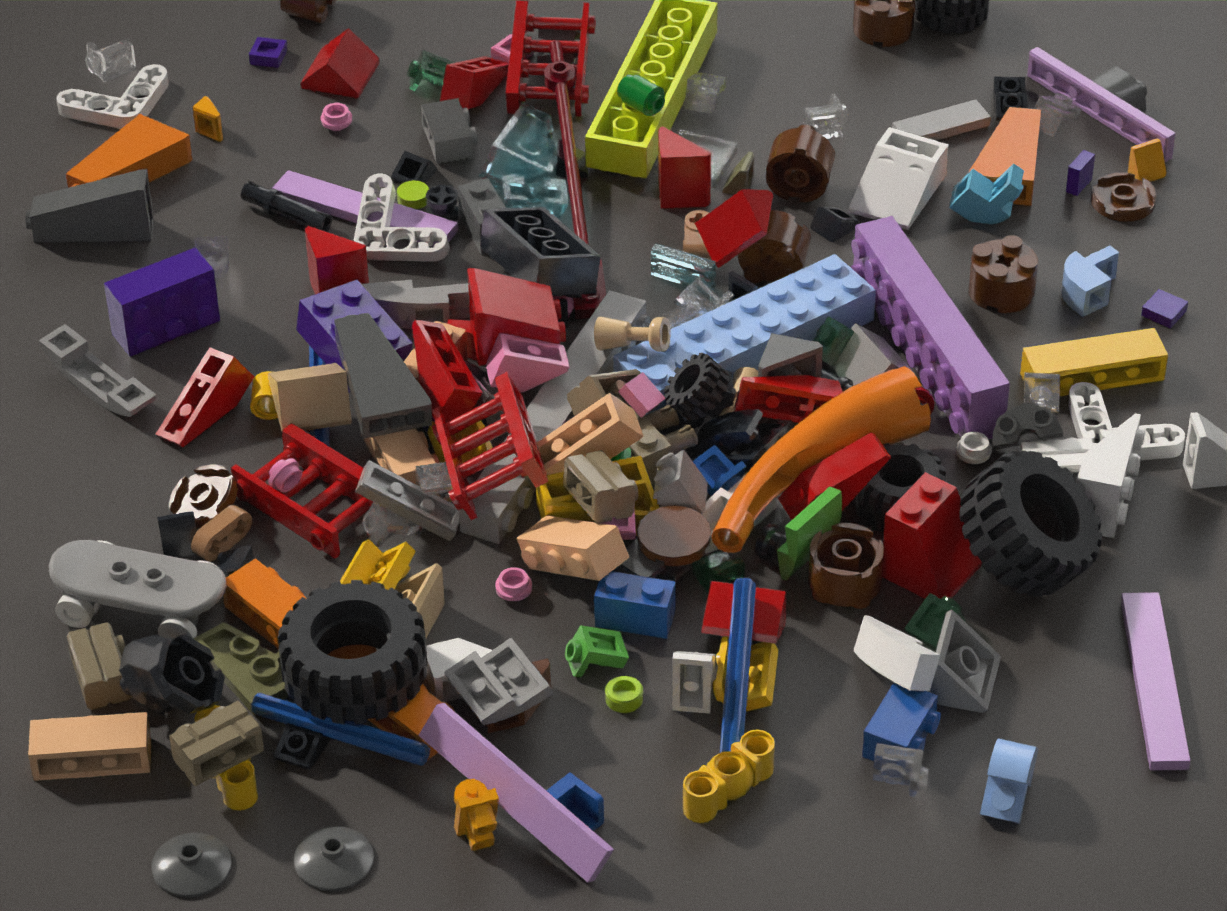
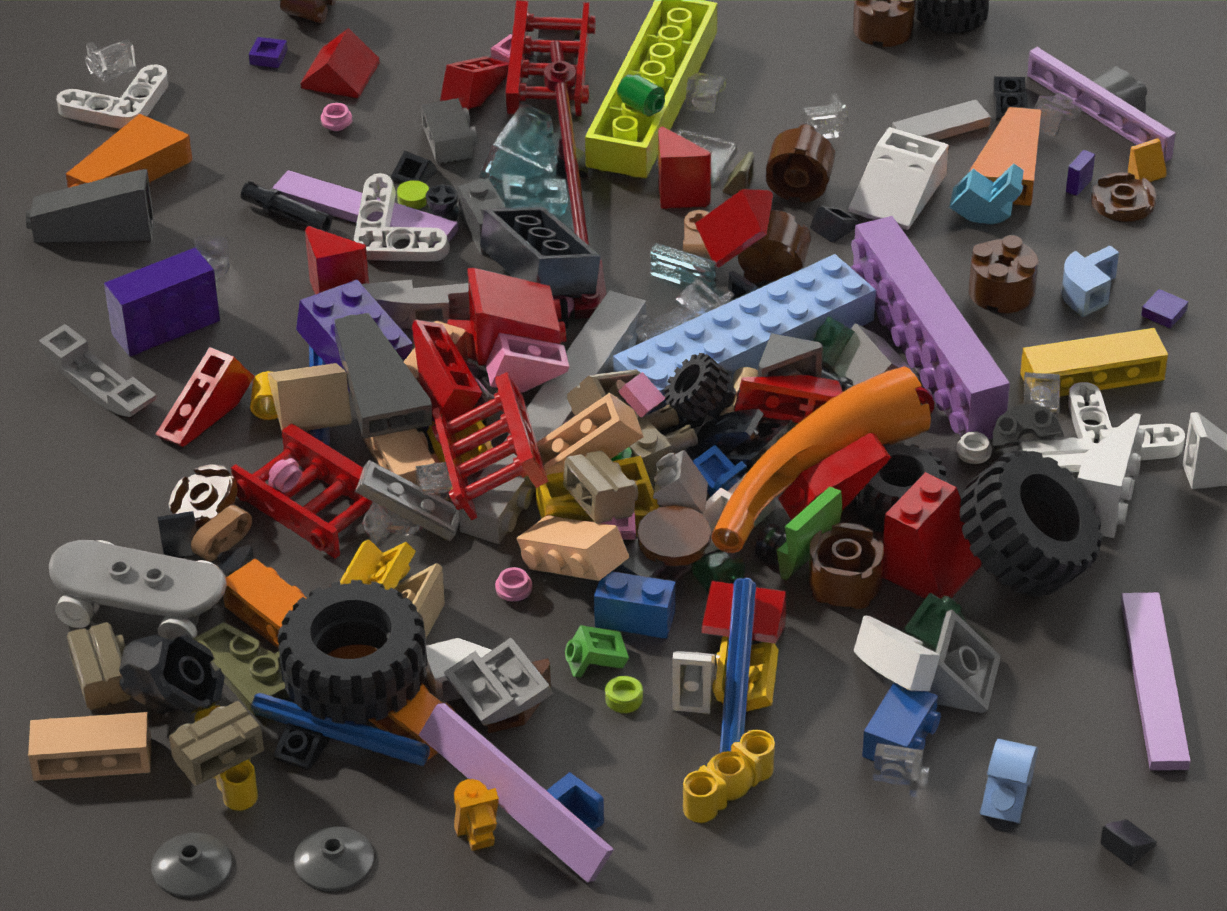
light orange slope [192,96,223,142] -> none
clear green bracket [407,50,456,91] -> none
tan piece [594,316,671,352] -> none
none -> black slope [1100,819,1157,866]

